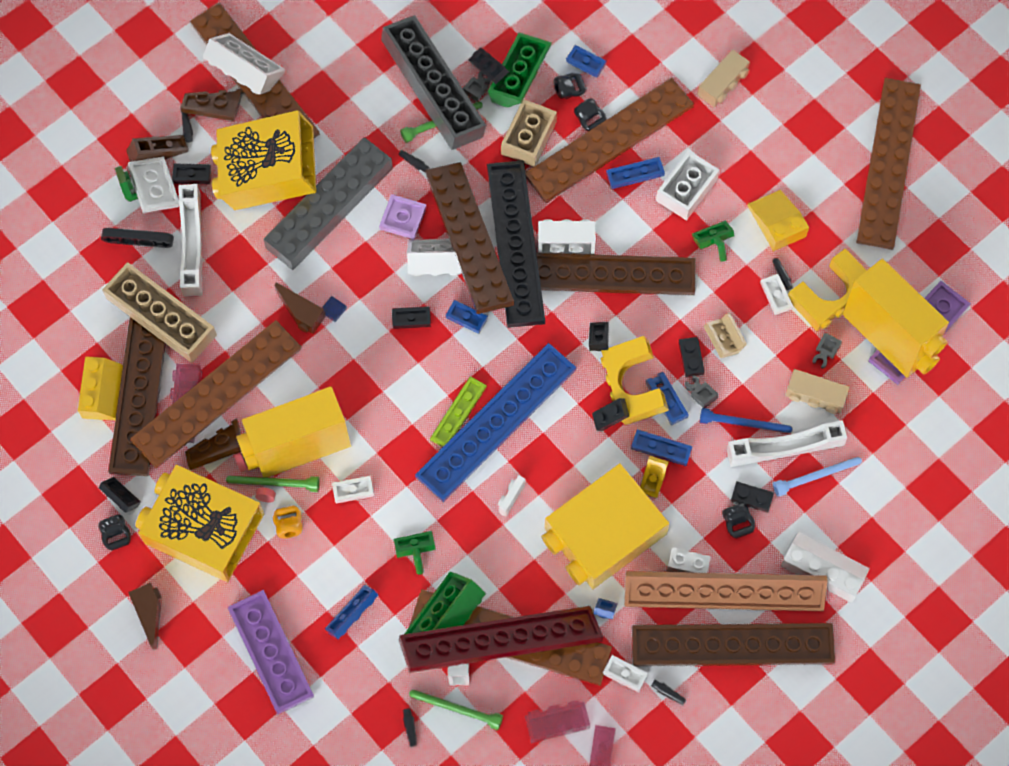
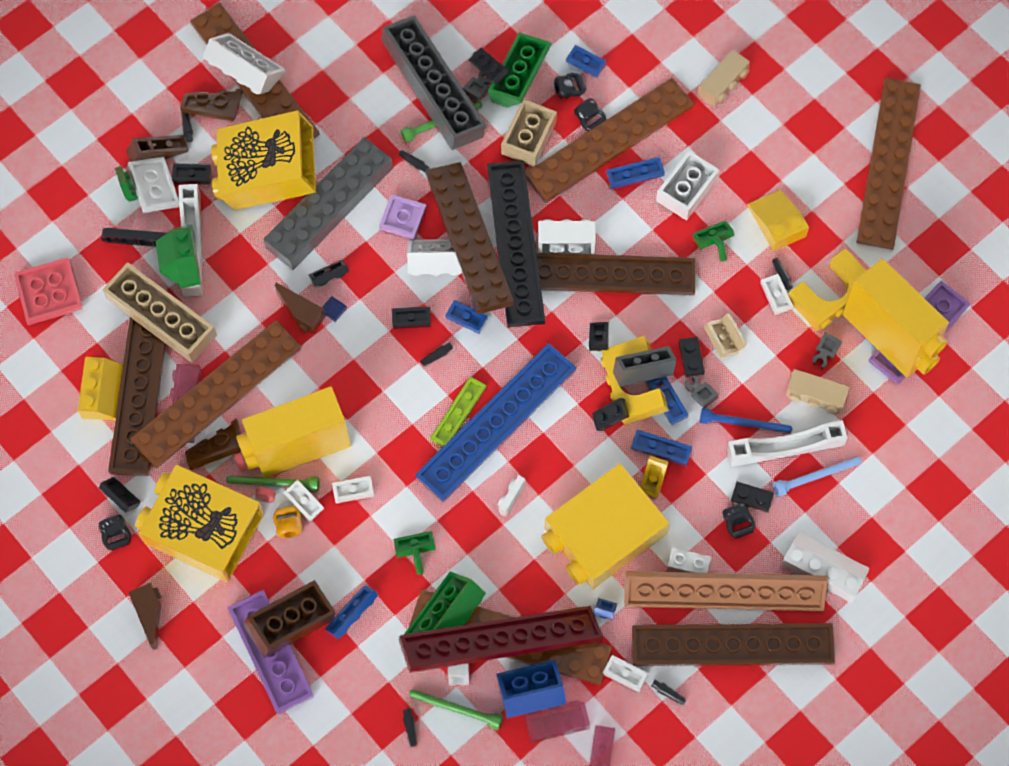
none -> coral plate [14,257,83,325]
none -> green wedge [156,224,201,288]
none -> reddish brown brick [244,580,336,658]
none -> white plate [284,480,325,522]
none -> black plate [308,260,349,287]
none -> black animal [420,342,453,366]
none -> blue brick [496,660,567,718]
none -> dark grey brick [613,346,677,387]

